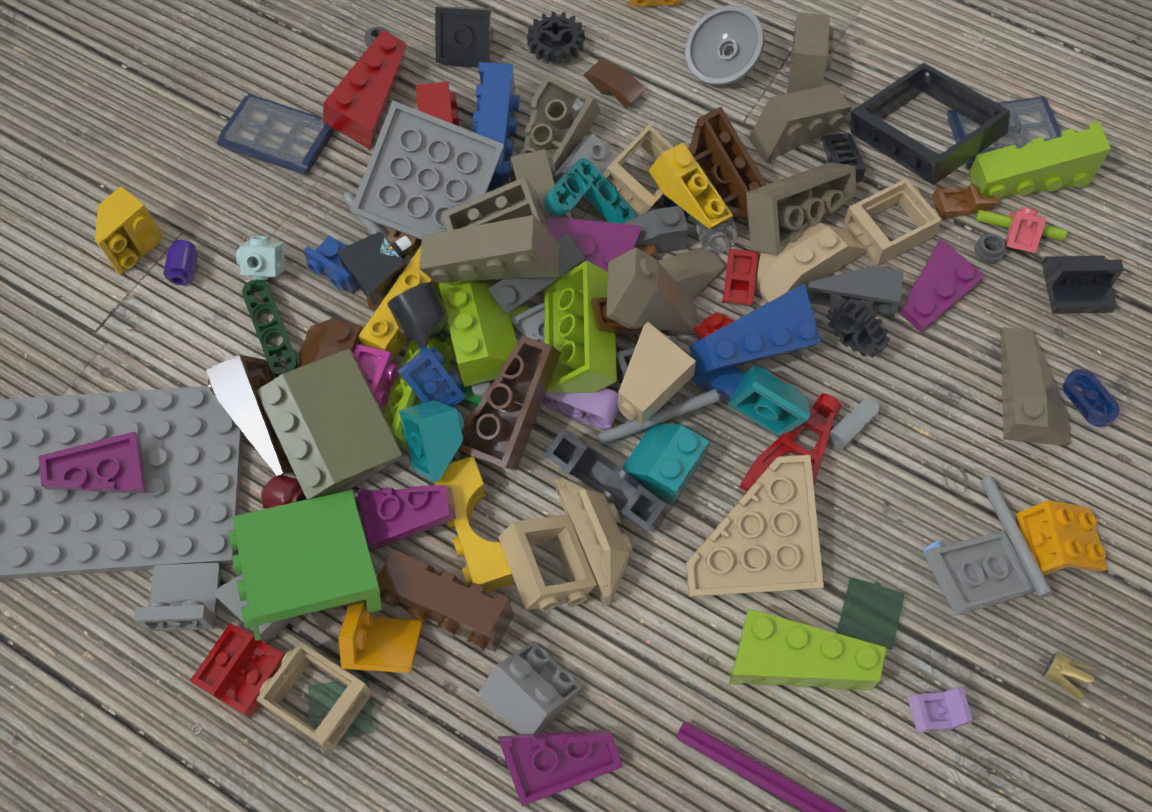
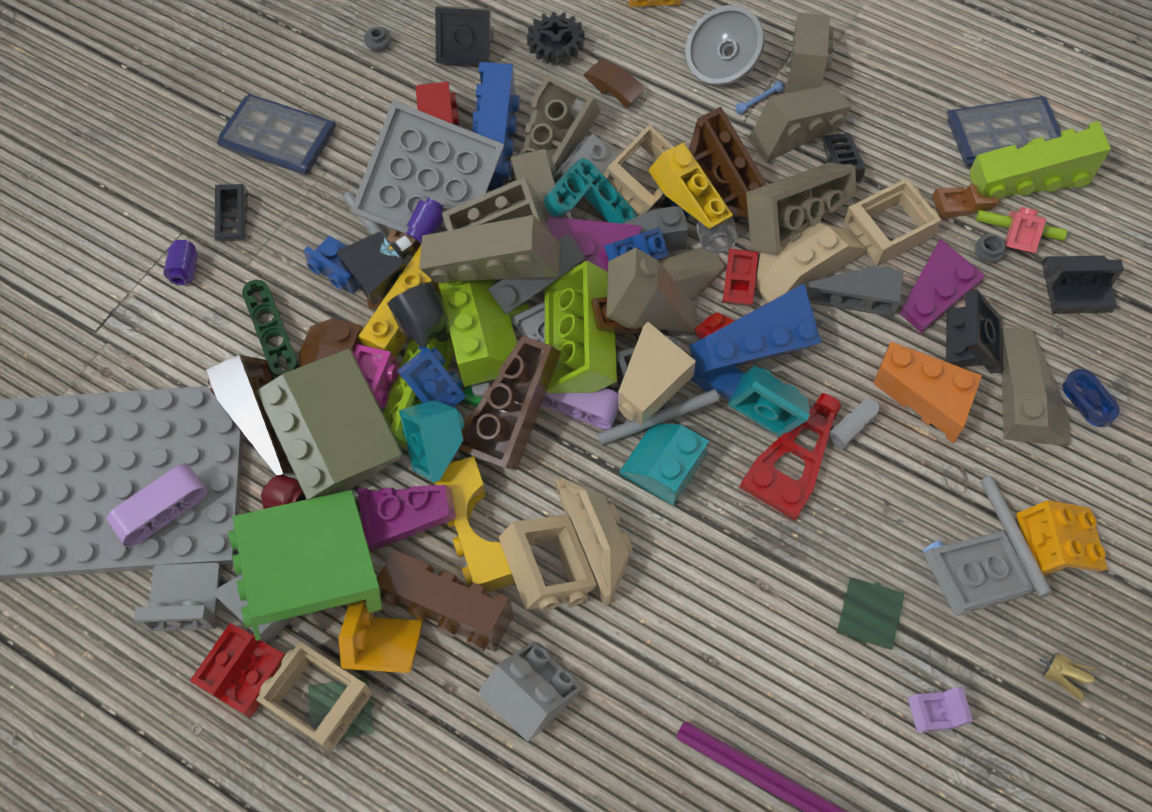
magenta wing [38,432,147,494] -> none
yellow slope [95,186,164,276] -> none
light aqua brick [236,236,285,280] -> none
red wedge [323,30,407,150] -> none
magenta wing [498,730,623,806] -> none
black arch [544,428,673,533] -> none
tan plate [686,455,824,597] -> none
lime wedge [729,609,887,690] -> none
black gear [826,298,890,358] -> none
black window [850,63,1011,186] -> none
none -> lavender beam [106,464,207,547]
none -> black slope [214,184,248,241]
none -> dark purple brick [406,198,444,243]
none -> blue slope [604,227,669,261]
none -> medium blue hinge [736,81,784,115]
none -> orange wedge [873,341,982,444]
none -> black bracket [946,289,1003,374]

